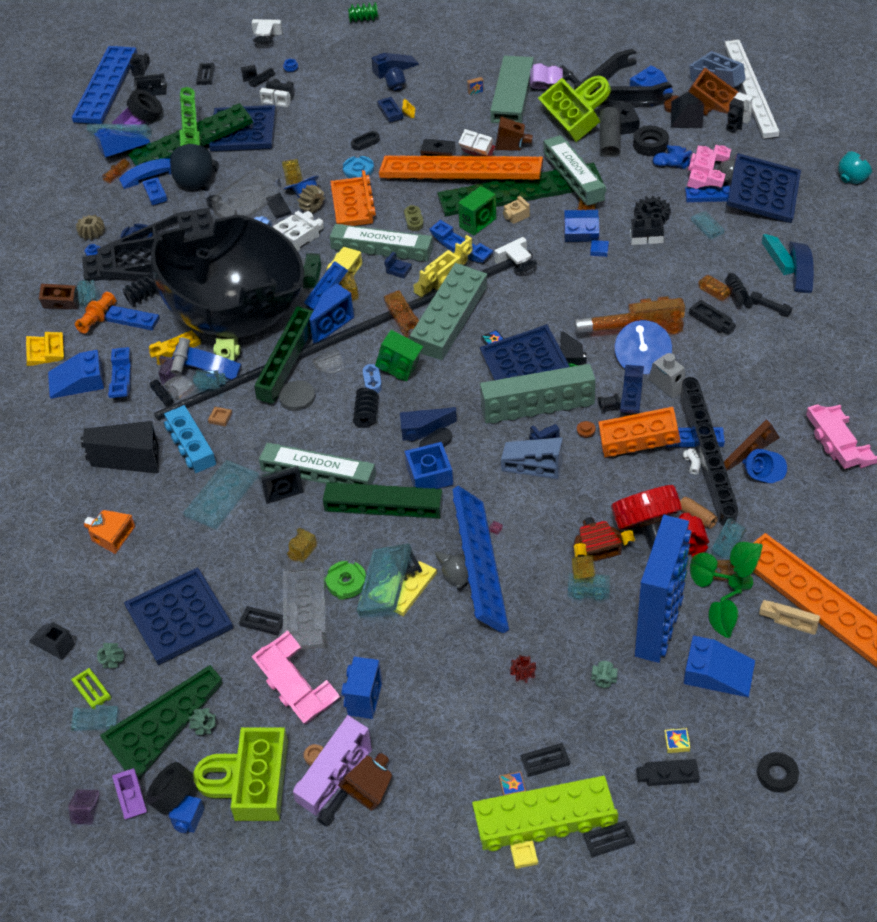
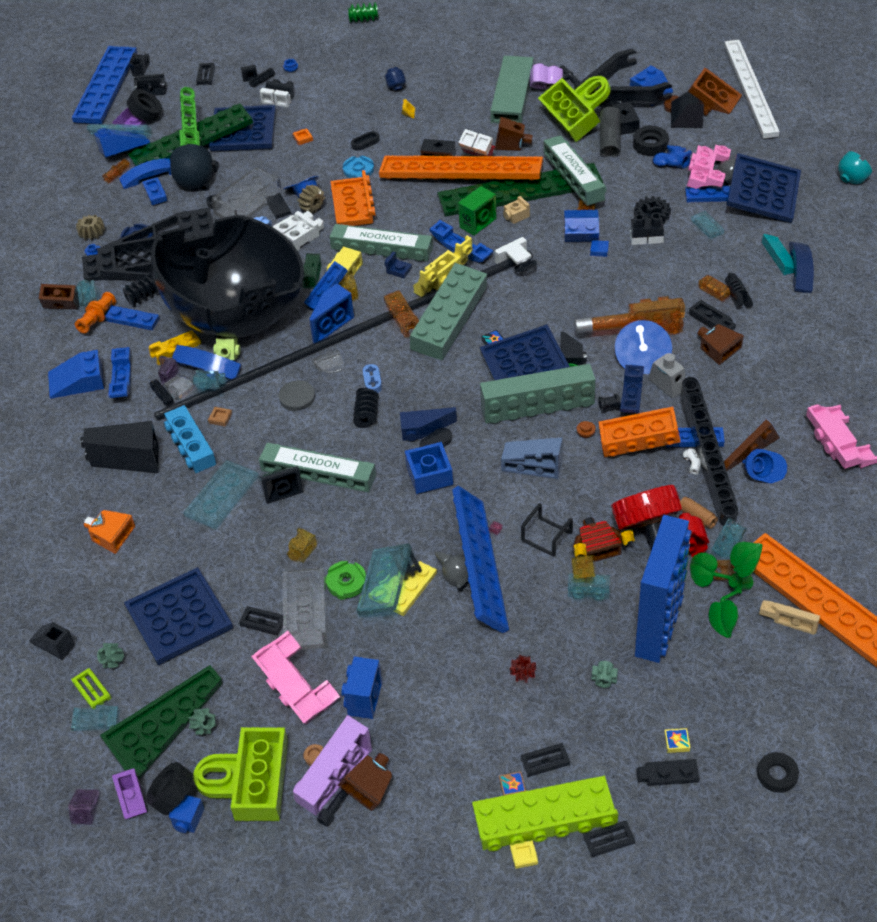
yellow slope [26,332,64,366] -> none
light grey pin [170,337,190,375] -> none
white piece [252,19,283,42] -> none
dark green brick [254,306,313,404] -> none
clear yellow brick [282,159,302,185] -> none
dark green brick [323,482,443,519] -> none
dark blue slope [371,53,419,79] -> none
green brick [375,330,423,382] -> none
dark blue plate [377,97,403,123] -> none
olive plate [404,205,424,231] -> none
tile [467,77,484,95] -> none
dark blue bracket [529,424,560,440] -> none
blue slope [684,636,755,698] -> none
sand blue wedge [689,51,746,87] -> none
black hips [726,92,753,132] -> none
black bar [750,291,793,317] -> none
none -> orange tile [292,128,313,145]
none -> black piece [521,503,573,556]
none -> reddish brown torso [697,324,744,365]

